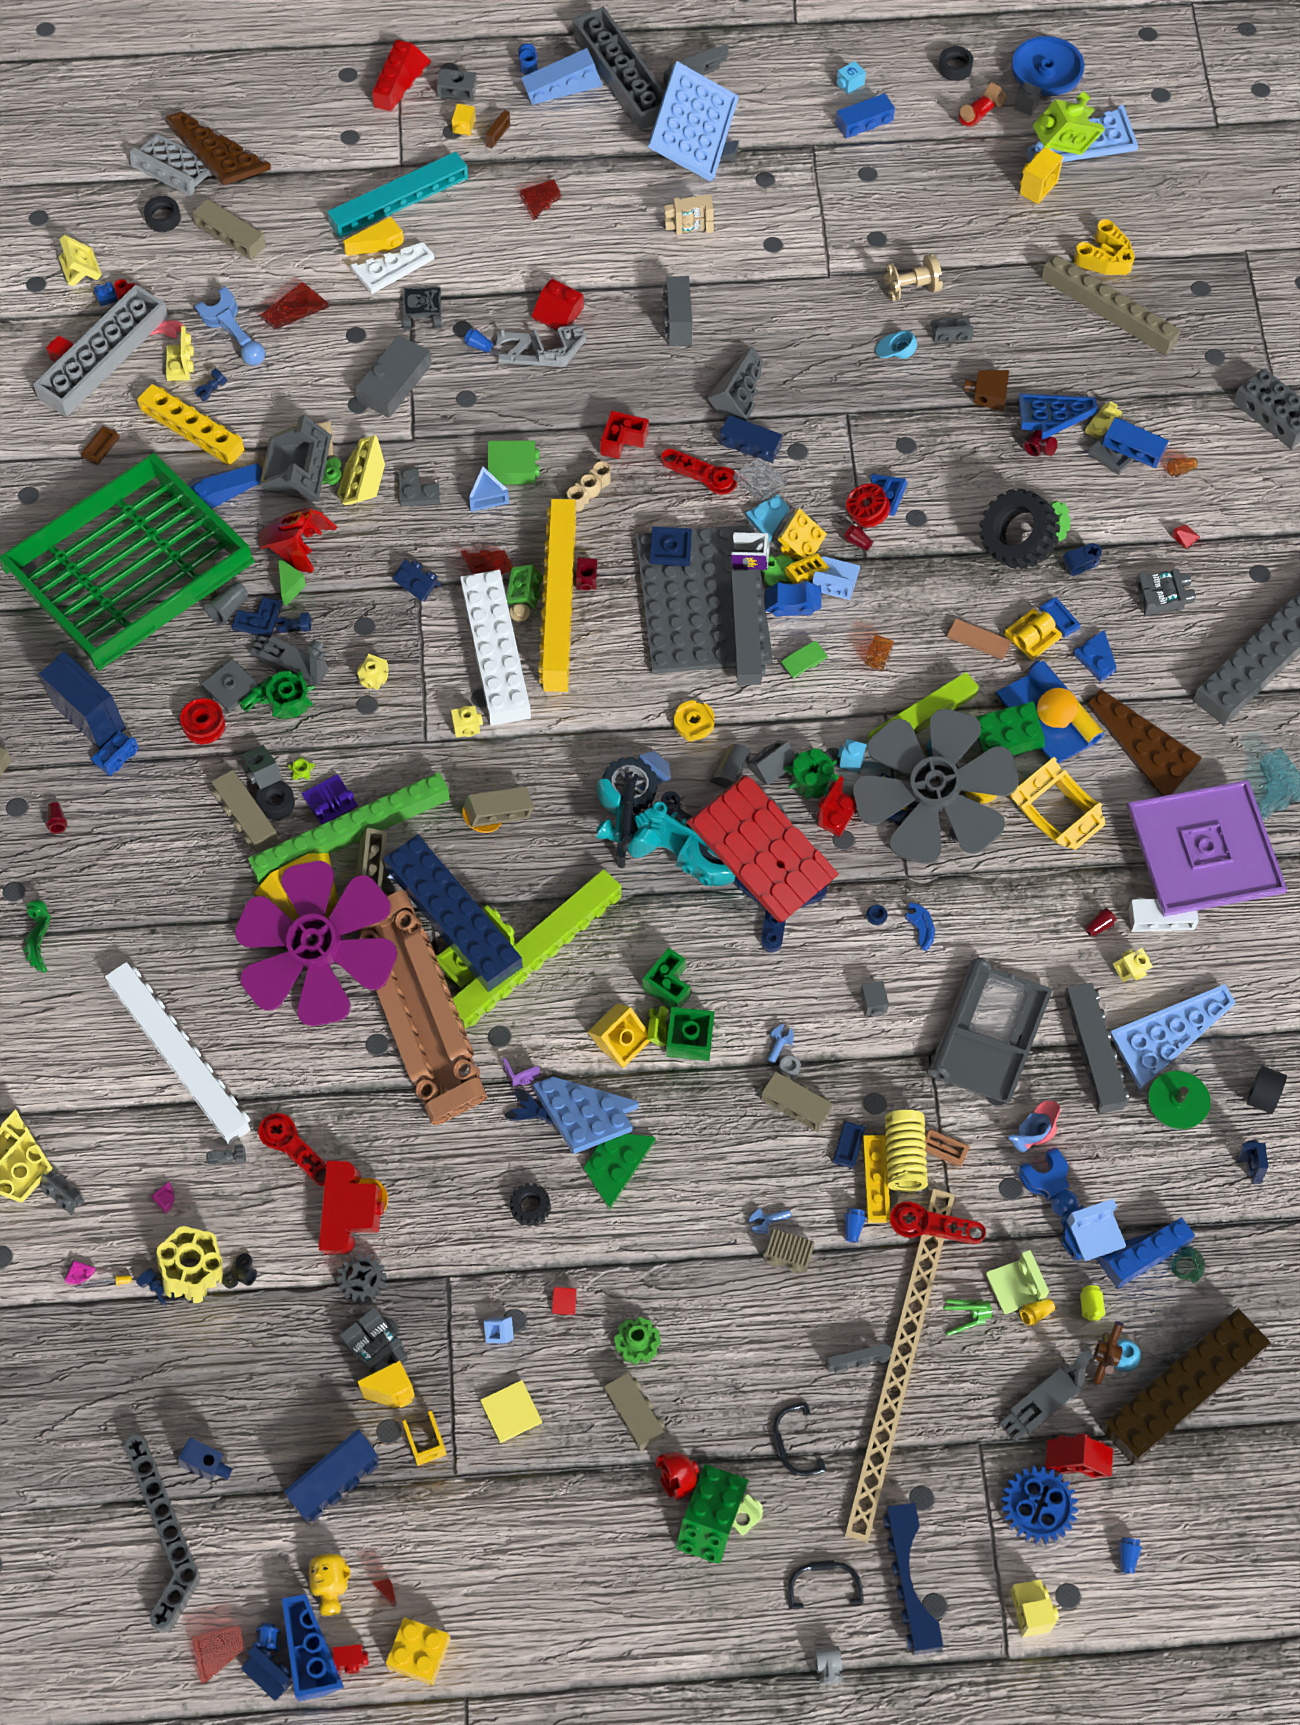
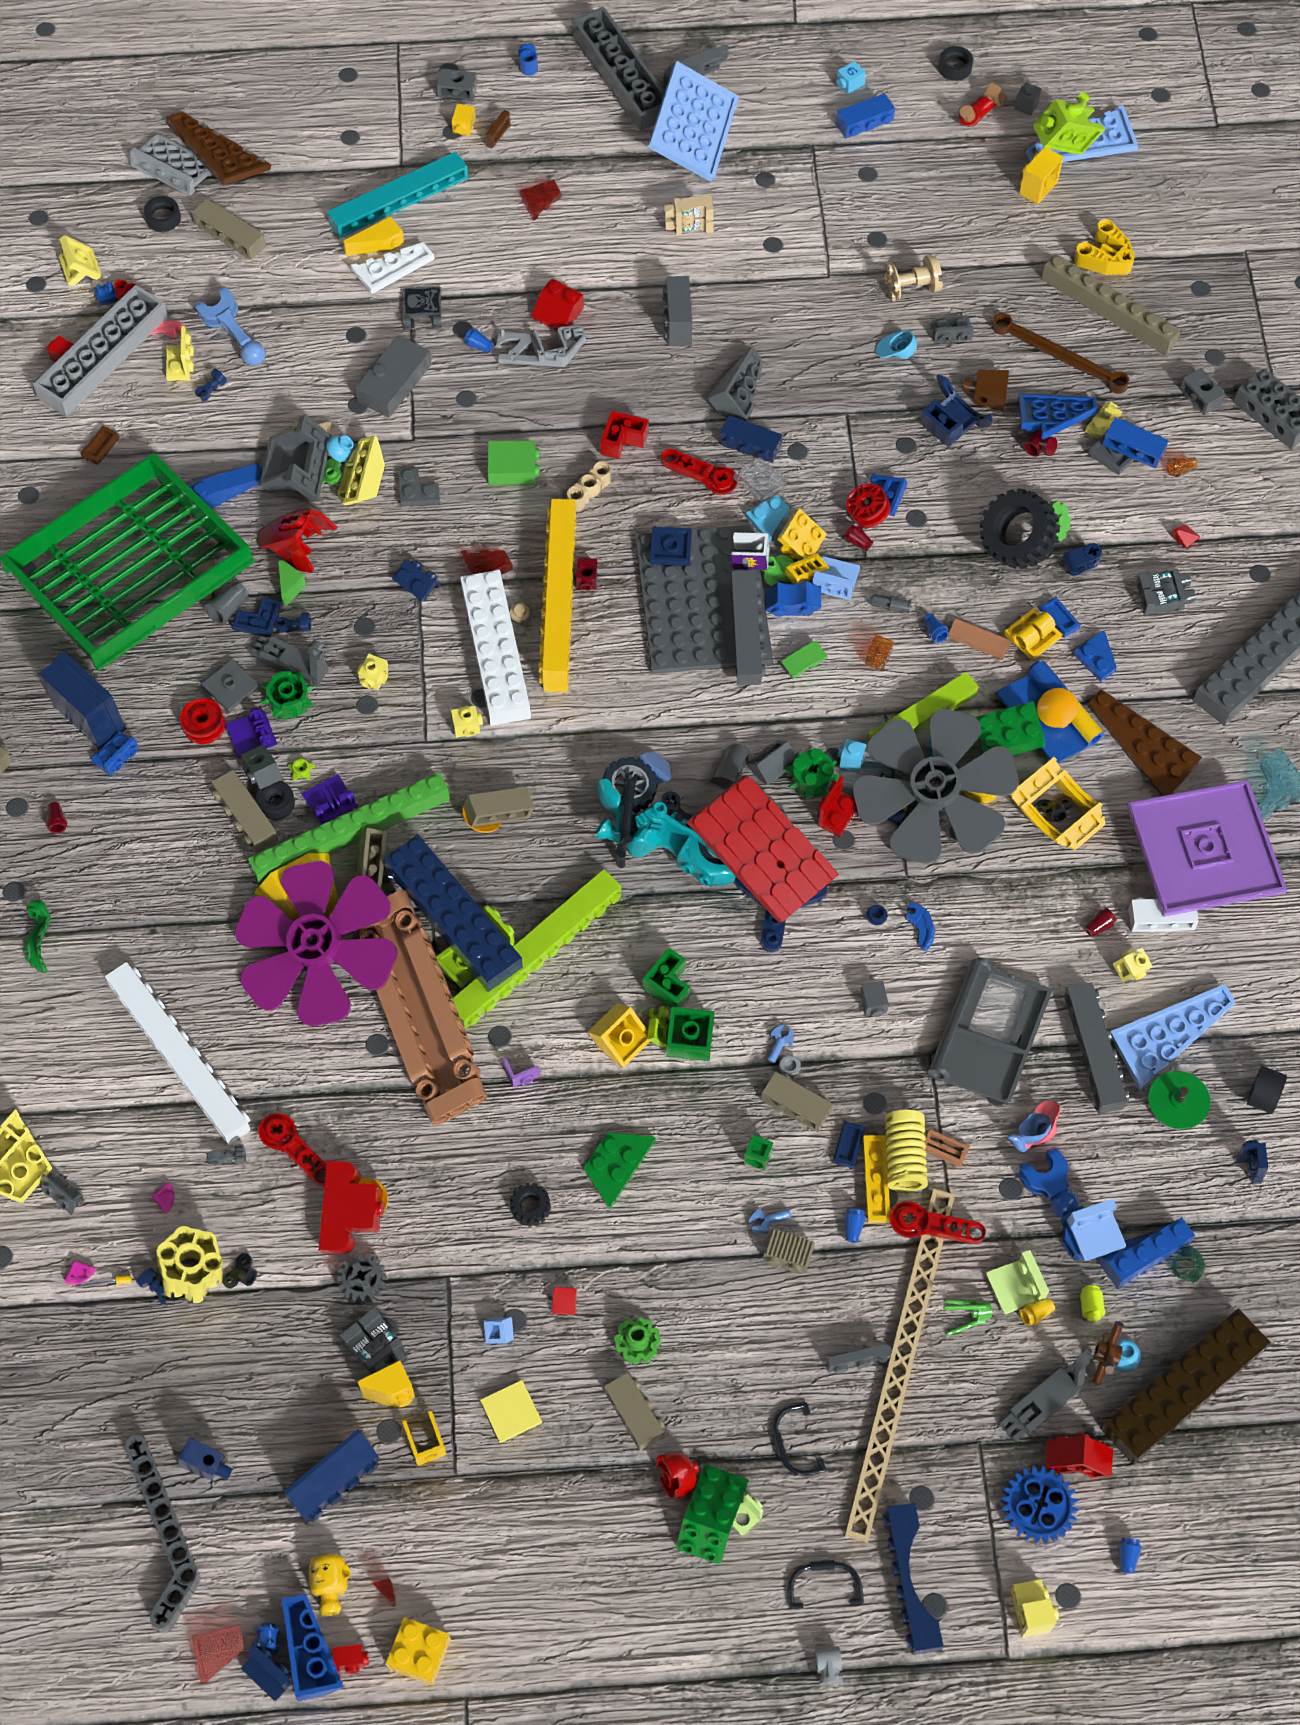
yellow brick [137,384,244,466] -> none
green pin [238,676,272,712] -> none
clear red wing [261,282,329,330] -> none
red wedge [372,40,431,111] -> none
medium blue slope [469,467,509,512] -> none
dark blue piece [505,1088,554,1125] -> none
bright green bracket [506,564,542,608] -> none
medium blue wedge [521,48,603,105] -> none
medium blue wing [533,1077,639,1154] -> none
yellow plate [674,700,715,741] -> none
dark grey slope [720,140,739,162] -> none
blue dish [1012,36,1084,96] -> none
none -> dark purple hinge [226,707,278,758]
none -> medium azure piece [326,435,353,462]
none -> green brick [744,1135,774,1171]
none -> dark grey axle [871,594,911,613]
none -> dark blue piece [921,374,993,447]
none -> blue cone [923,614,949,643]
none -> reddish brown piece [992,313,1129,394]
none -> black piece [1037,796,1073,822]
none -> dark grey brick [1180,368,1225,415]

